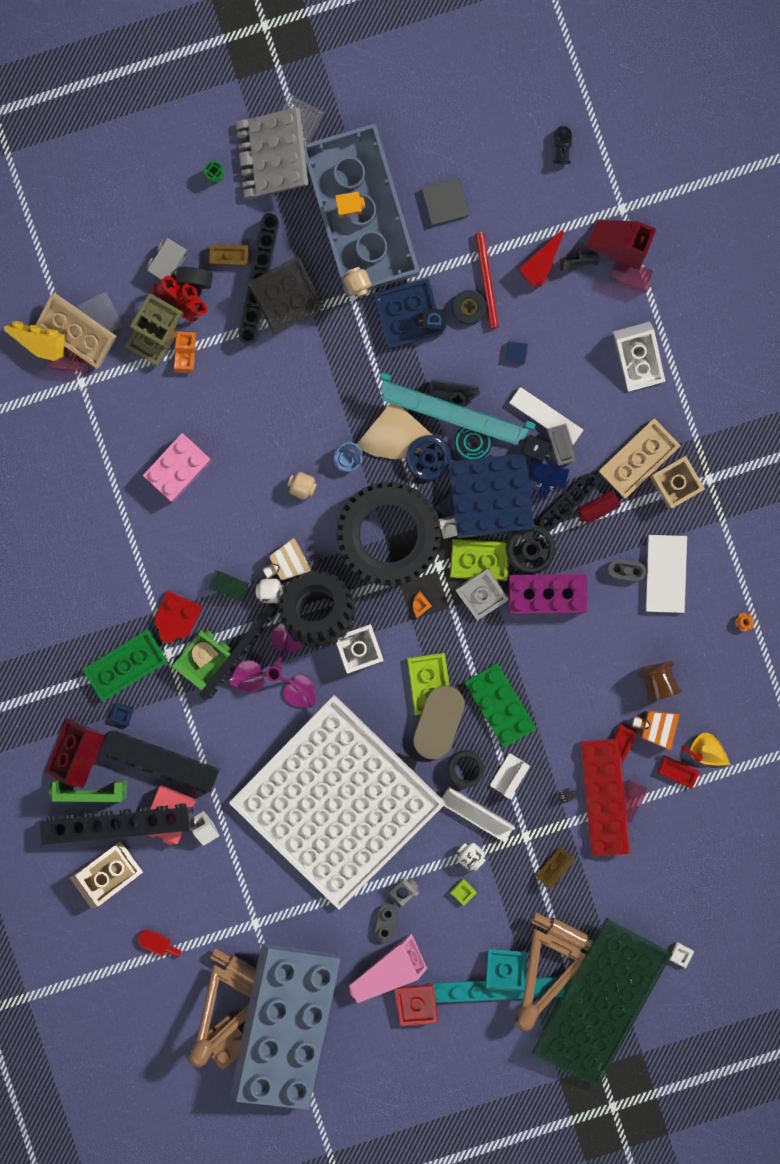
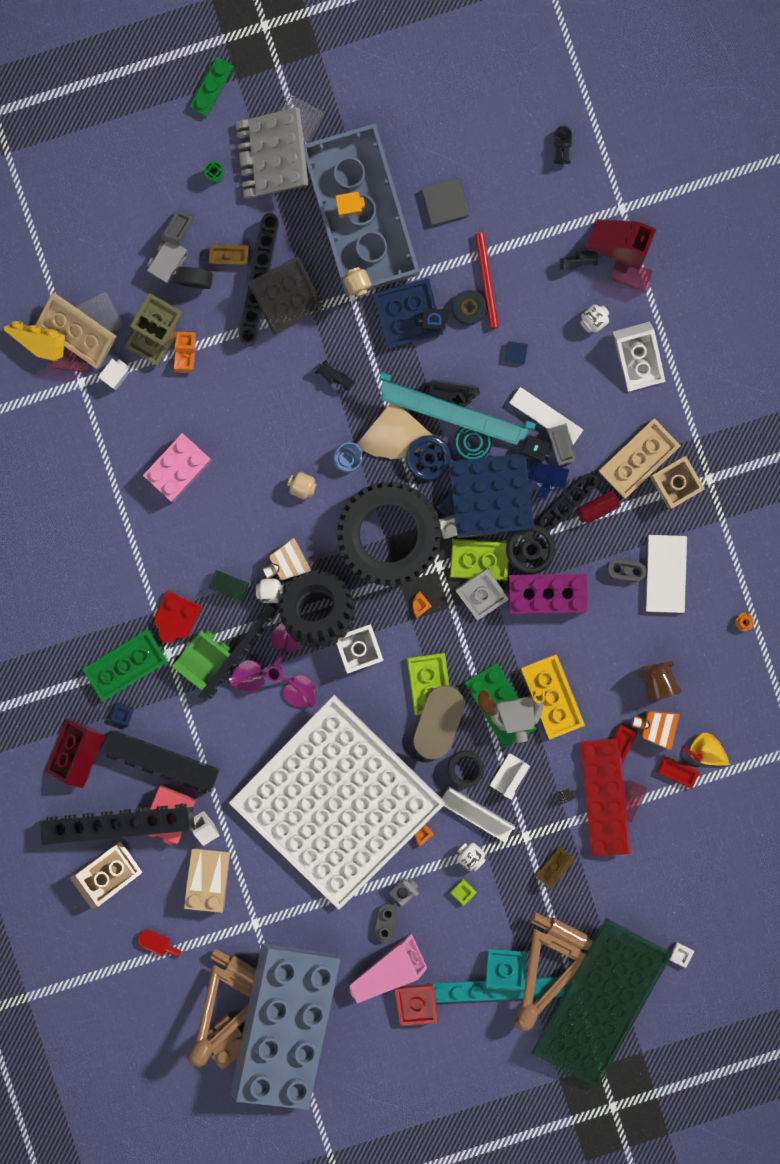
bright green panel [49,779,127,802] -> none
red axle [152,276,207,323] -> none
tan piece [192,642,218,668] -> none
red slope [518,230,564,288] -> none
none -> white brick [98,359,130,390]
none -> dark grey tile [161,210,194,247]
none -> tan slope [184,848,230,913]
none -> green plate [190,57,234,118]
none -> black connector [315,360,355,391]
none -> orange tile [415,824,434,847]
none -> light grey torso [478,689,545,743]
none -> yellow plate [521,654,585,740]
none -> white head [580,304,609,333]

